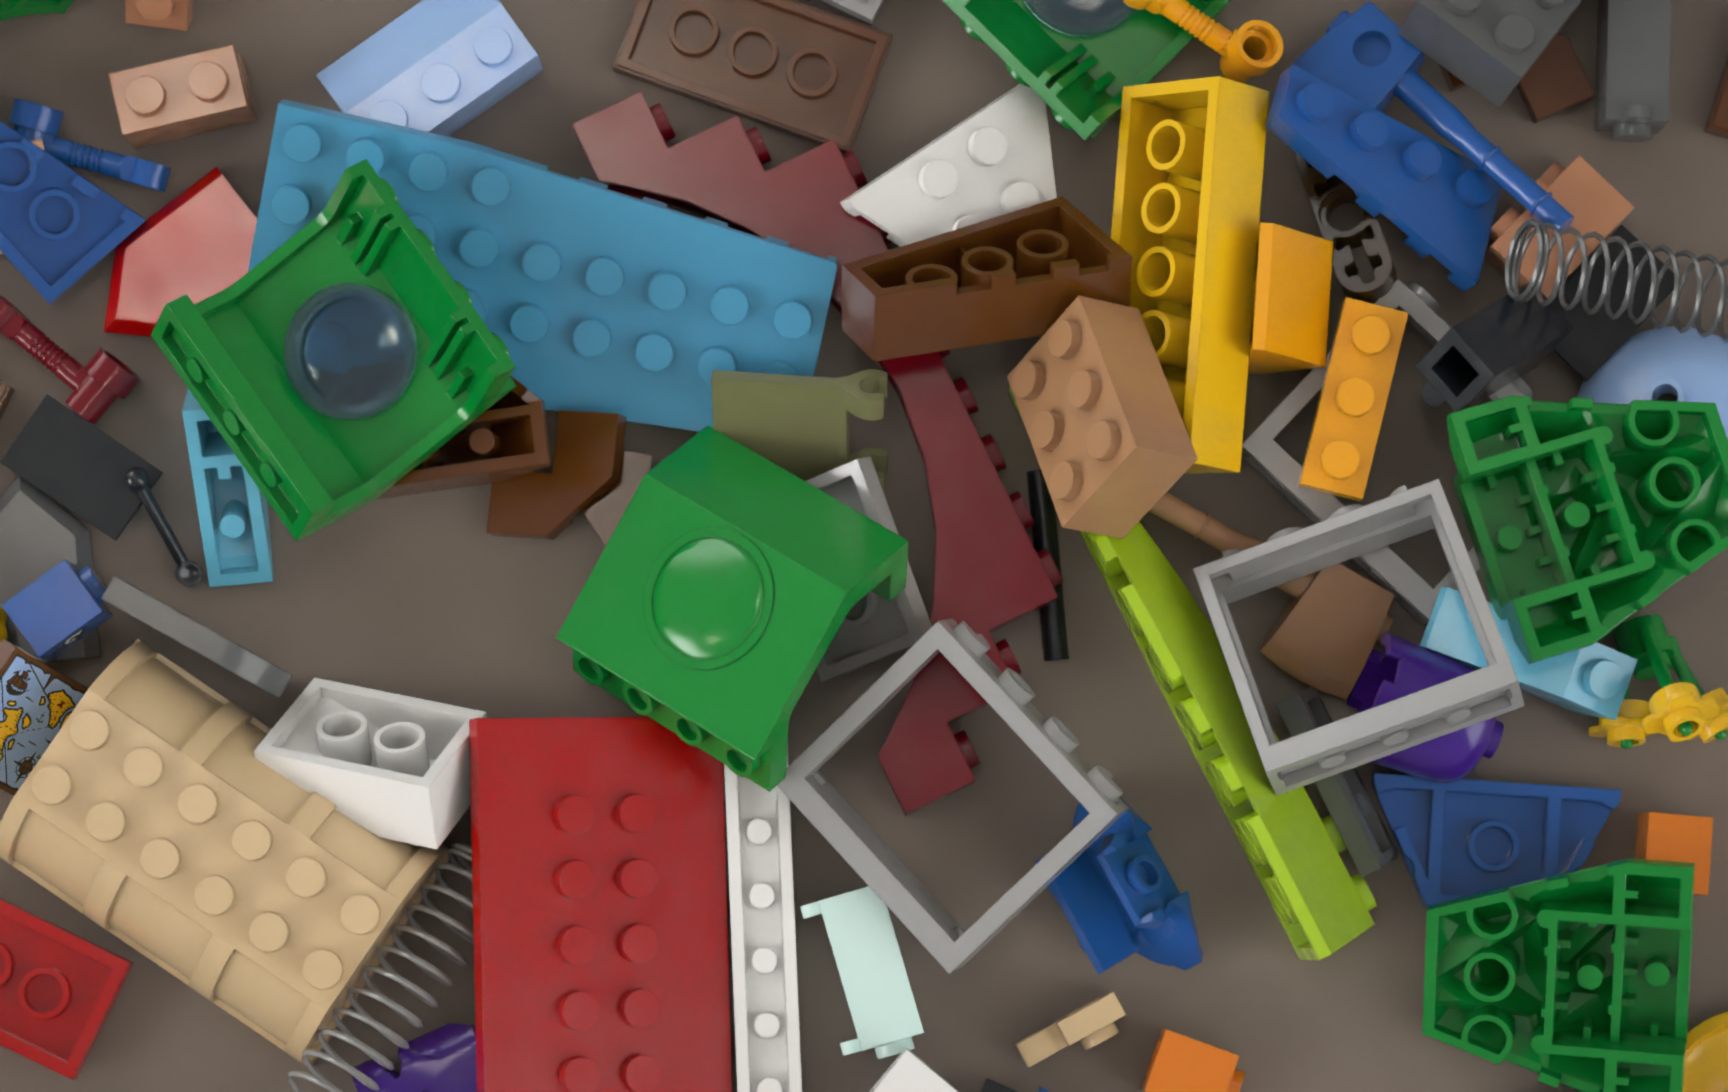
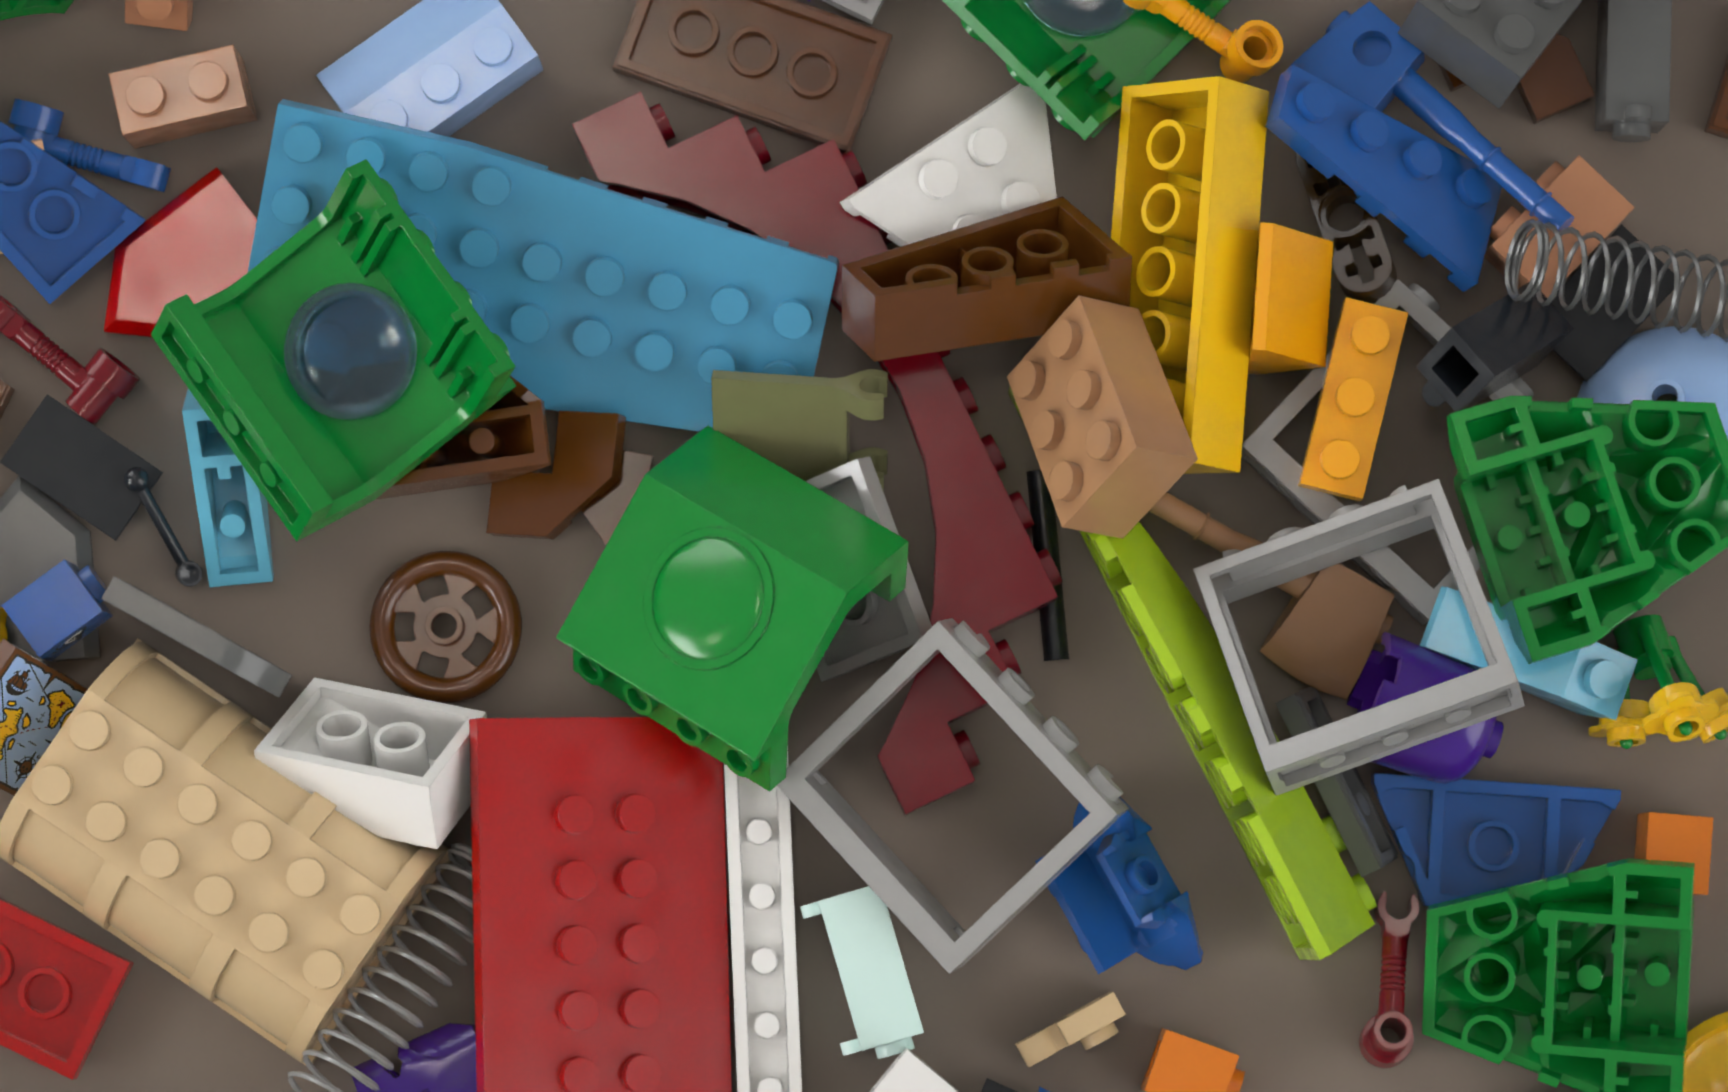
none -> reddish brown plate [369,551,522,703]
none -> dark red brick [1359,891,1419,1068]

